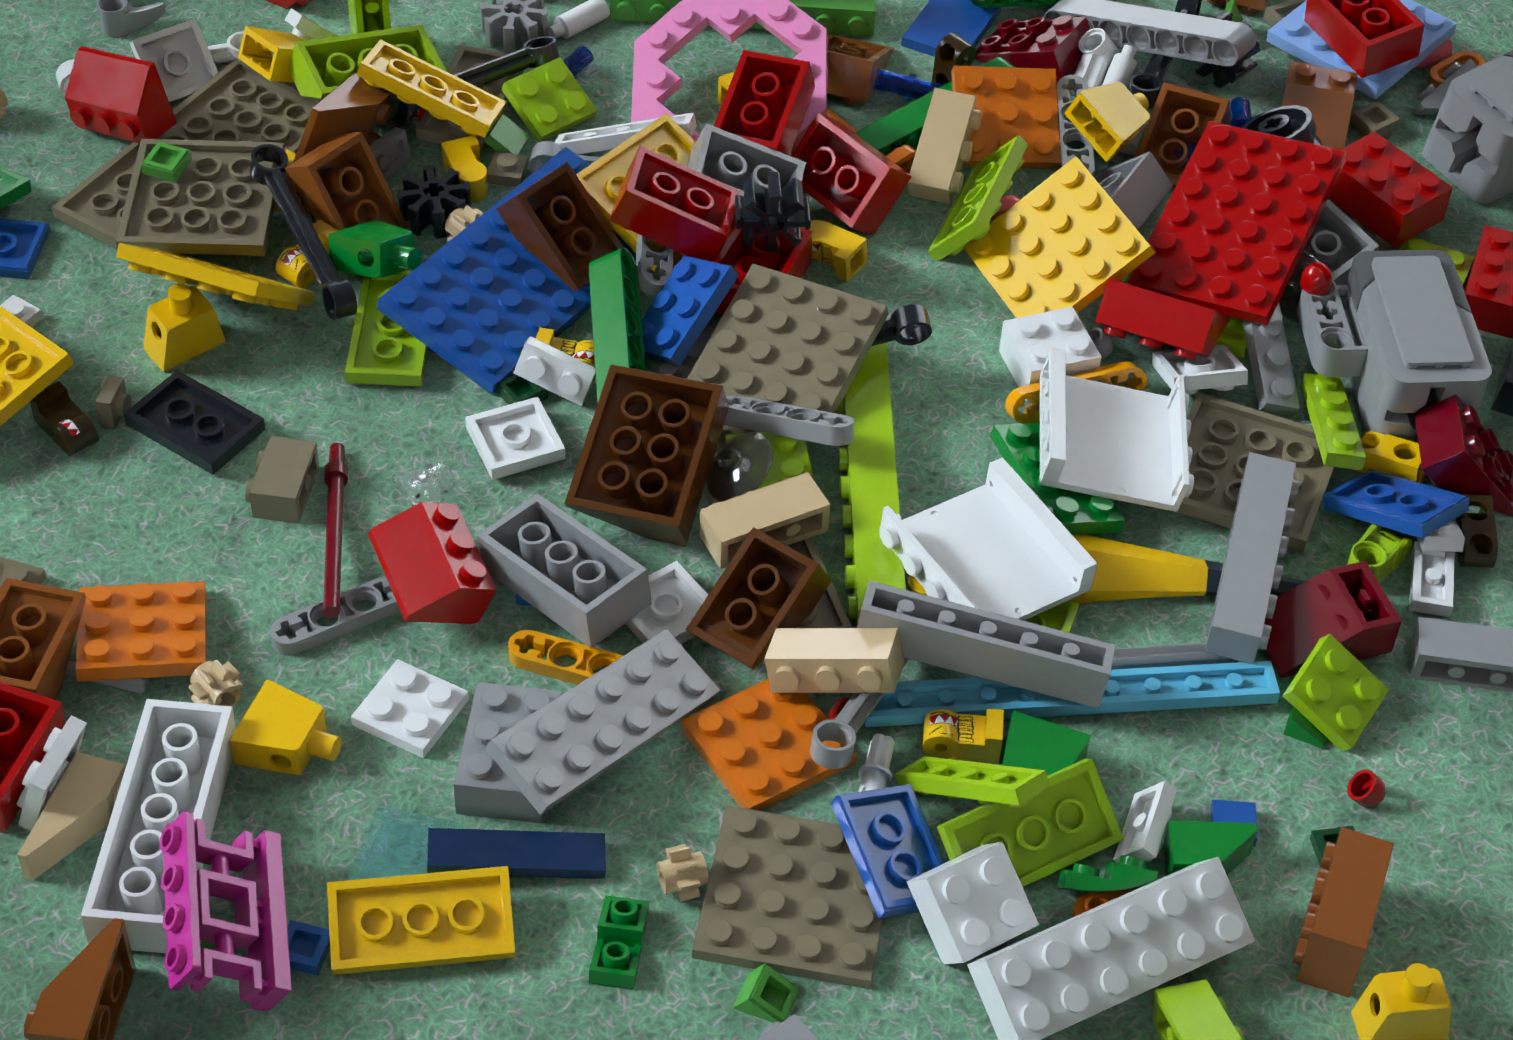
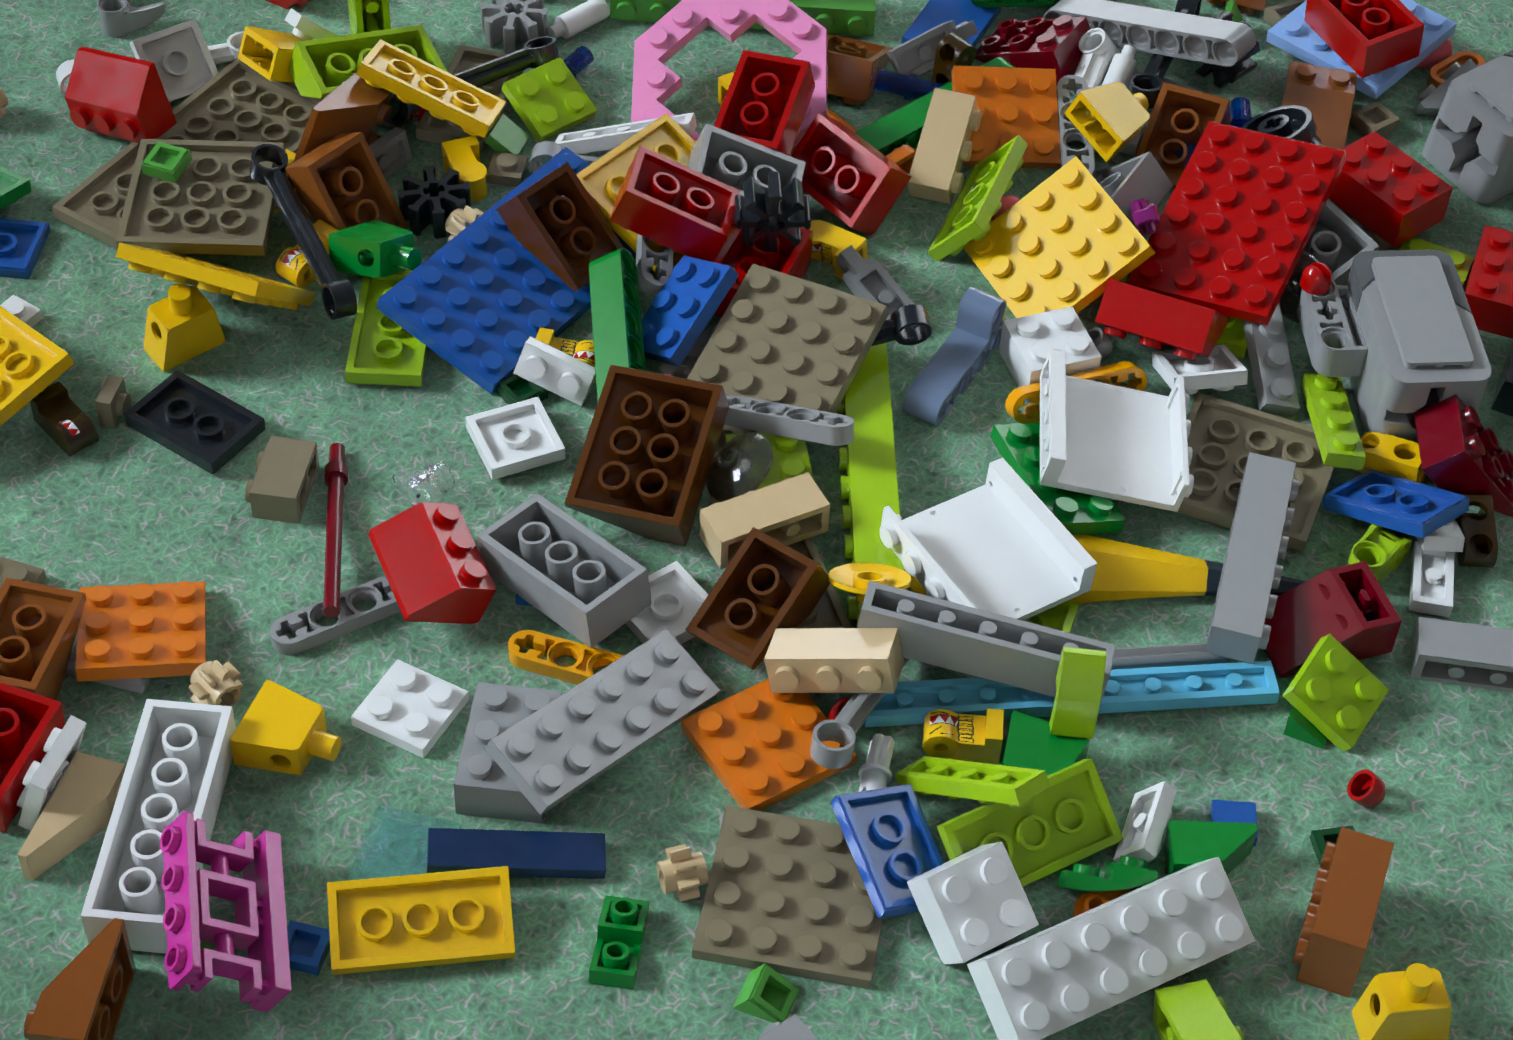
none -> yellow dish [828,563,911,603]
none -> light grey hinge [836,245,914,320]
none -> light grey hinge [886,20,979,83]
none -> sand blue beam [902,286,1007,427]
none -> lime slope [1049,647,1107,739]
none -> magenta hinge [1129,198,1161,238]

